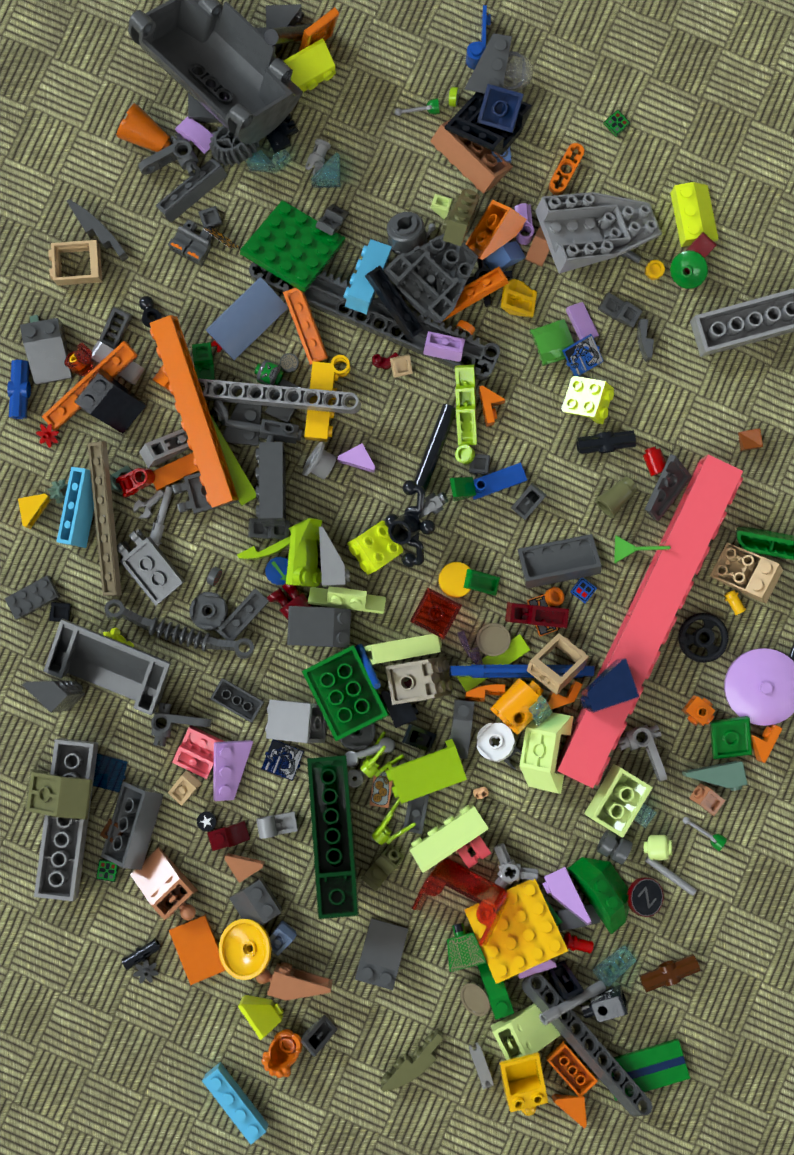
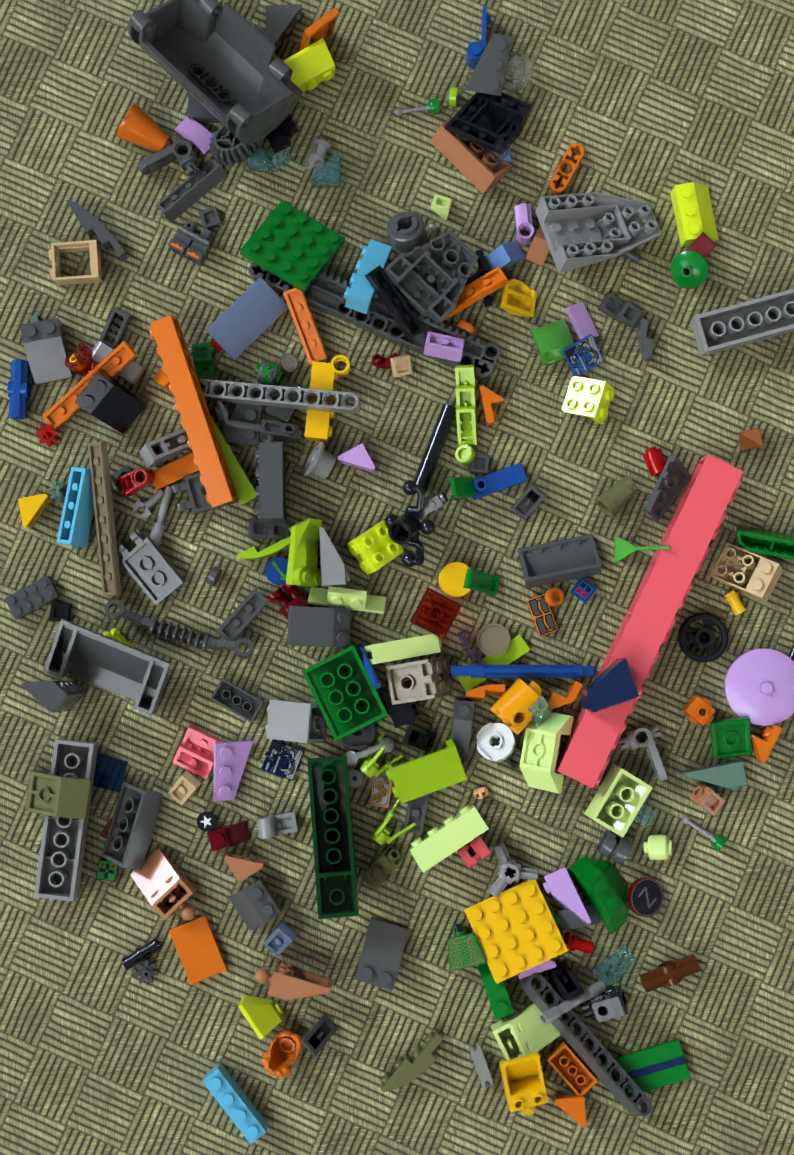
black plate [139,296,162,328] -> none
dark grey piece [151,703,212,747] -> none
dark grey plate [189,592,228,630] -> none
sticker [203,228,240,249] -> none
yellow dish [219,919,271,980] -> none
black piece [264,23,312,45] -> none
dark grey slope [315,204,349,236] -> none
clear red windscreen [411,859,509,947] -> none
olive brick [442,189,481,246] -> none
dark tan piece [460,983,490,1016] -> none
orange slope [466,200,527,260] -> none
dark blue slope [477,84,524,133] -> none
dark red slope [505,602,569,628] -> none
tan window [527,633,589,695] -> none
black piece [576,430,636,455] -> none
tile [603,109,630,137] -> none
yellow tile [645,260,665,280] -> none
light grey bar [645,856,697,896] -> none

